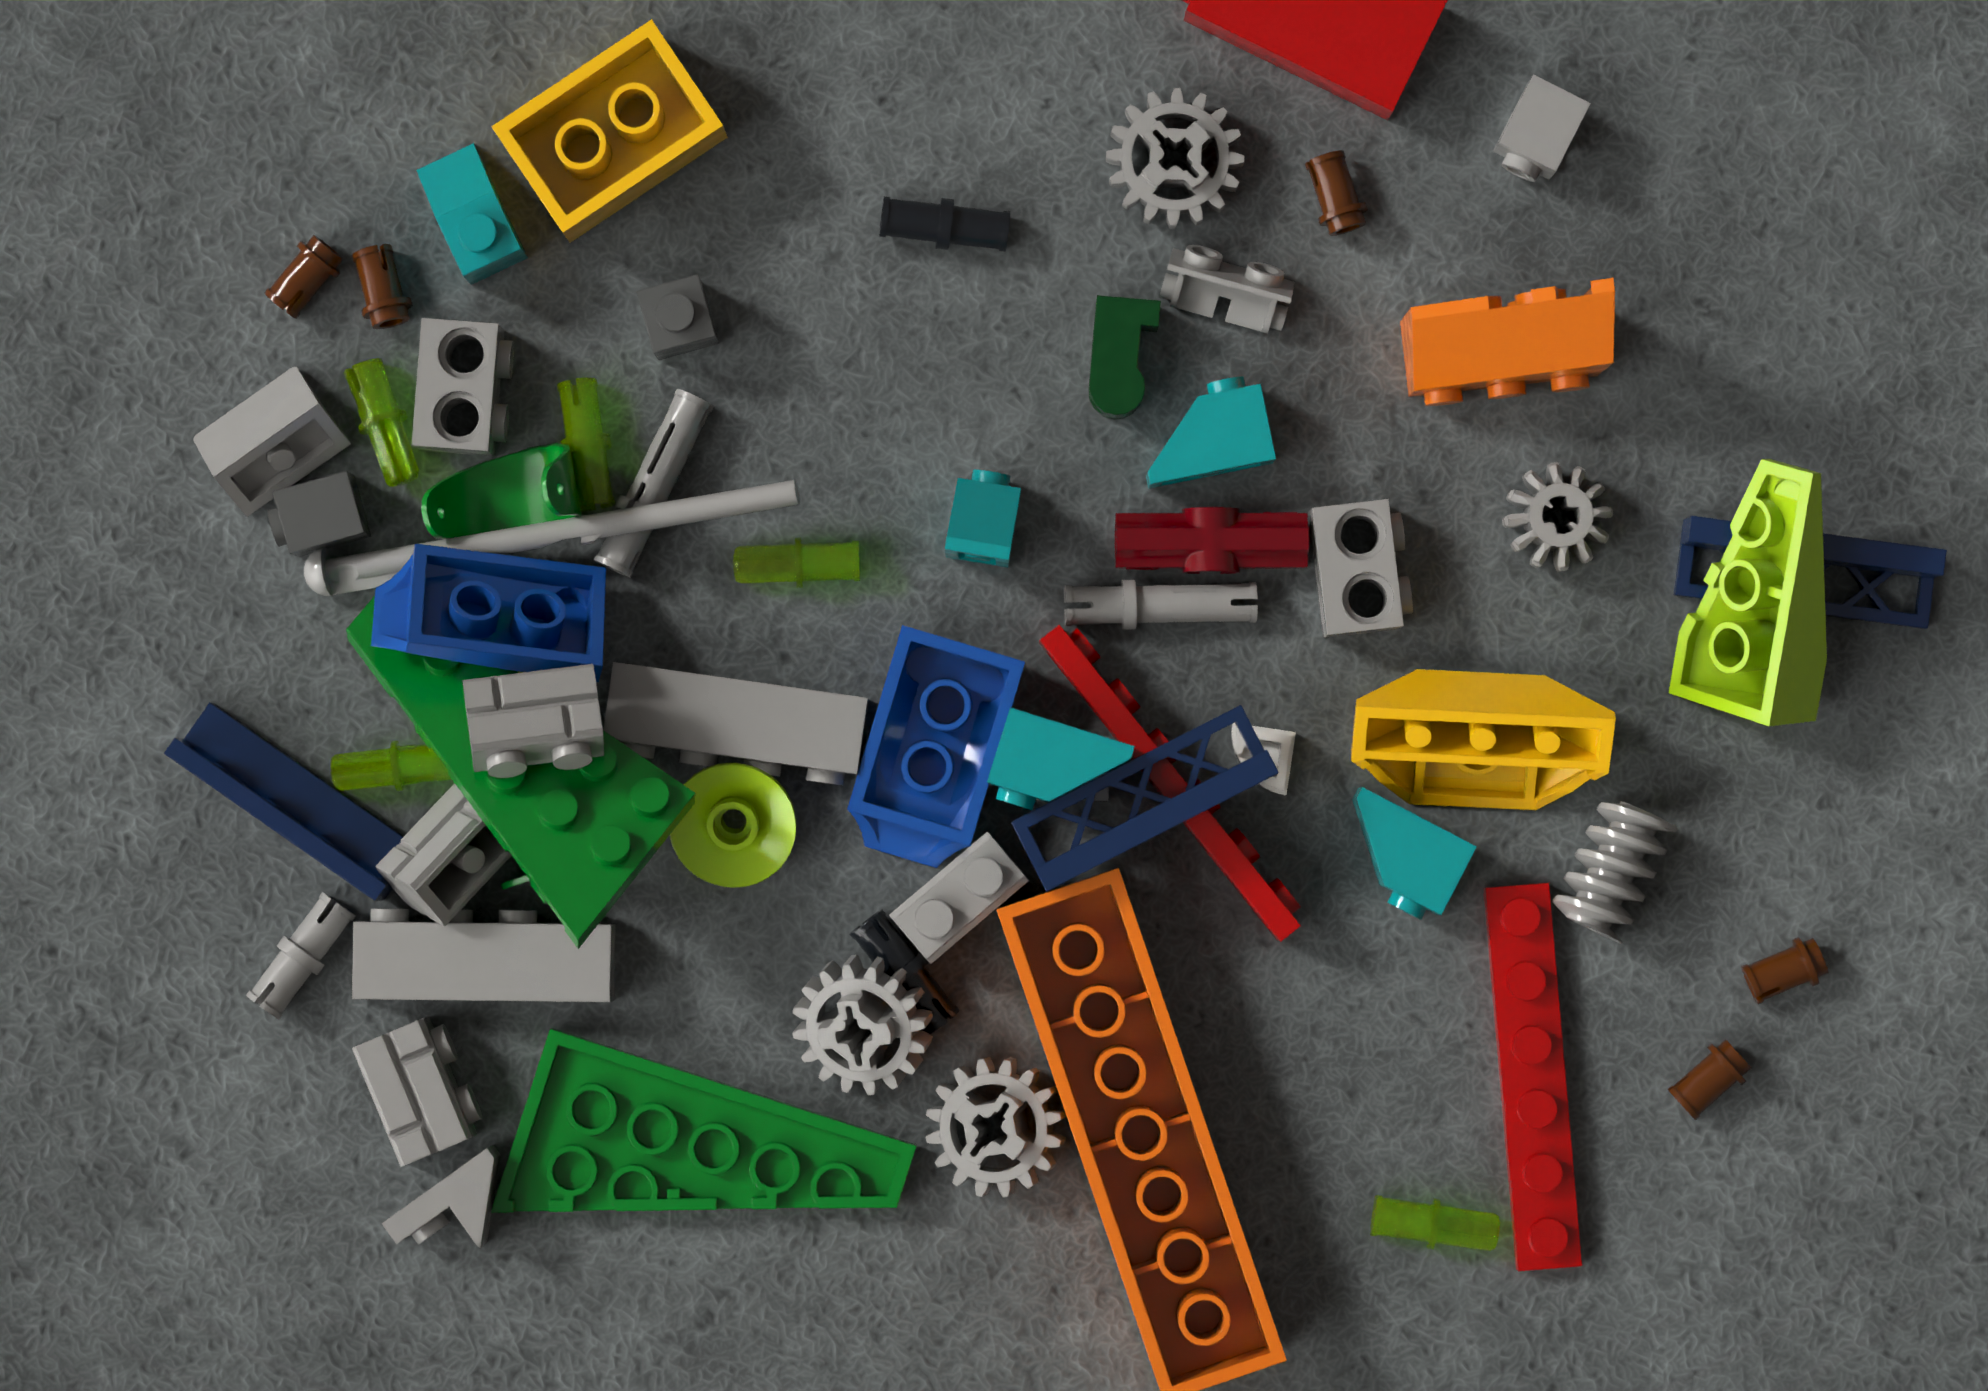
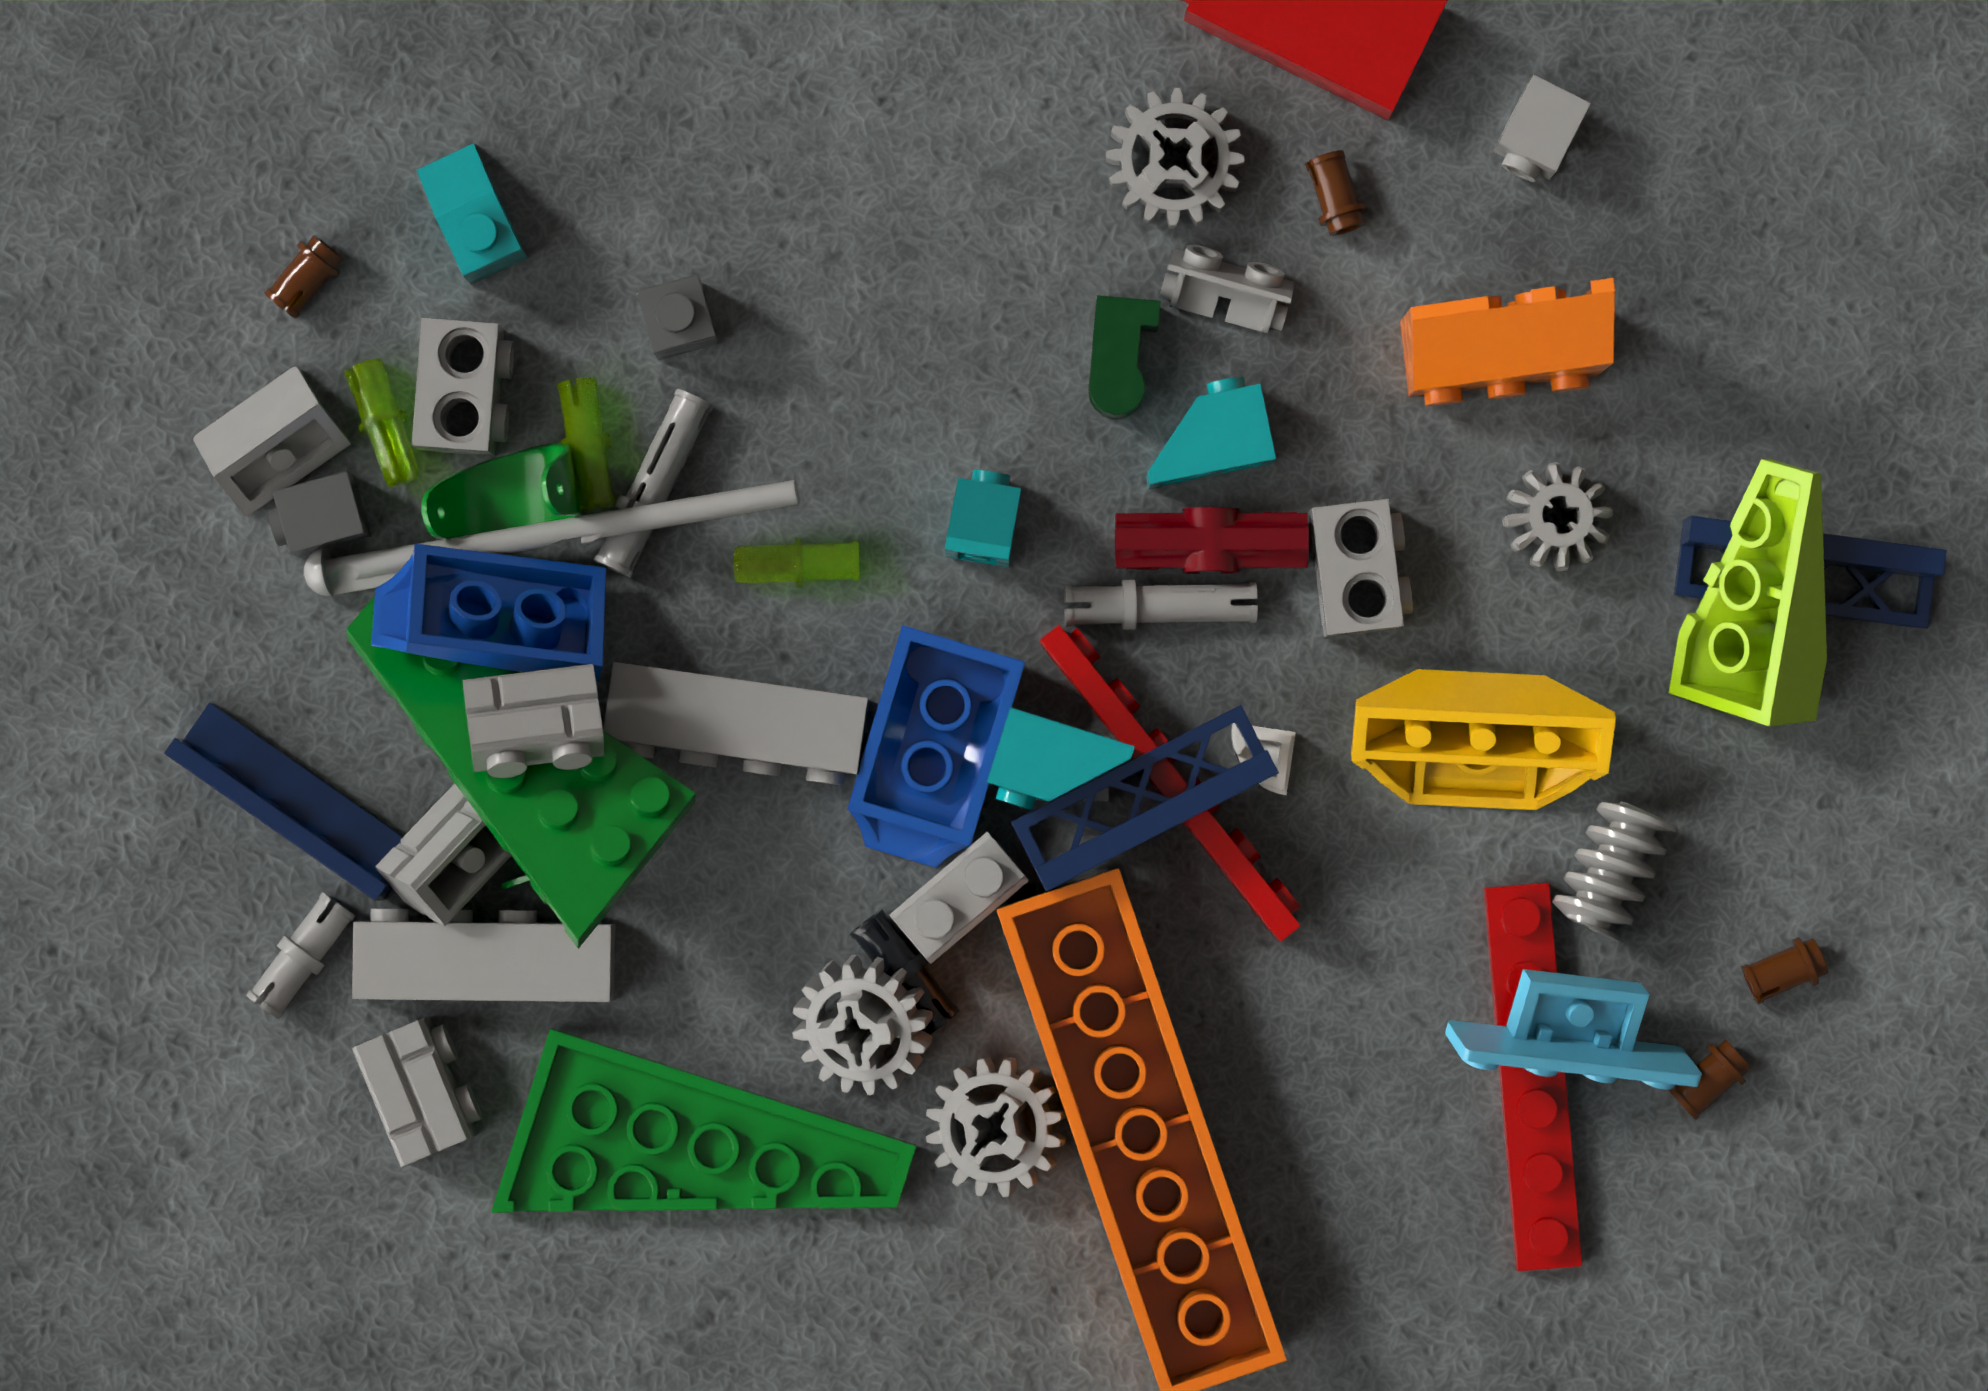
clear neon green axle [331,741,452,791] -> none
reddish brown pin [352,244,413,329] -> none
light grey slope [382,1145,501,1248] -> none
yellow brick [491,19,728,243] -> none
lime dish [669,763,797,888] -> none
black pin [879,196,1010,252] -> none
teal slope [1352,787,1477,920] -> none
clear neon green axle [1370,1195,1500,1251] -> none
none -> medium azure bracket [1445,969,1702,1090]

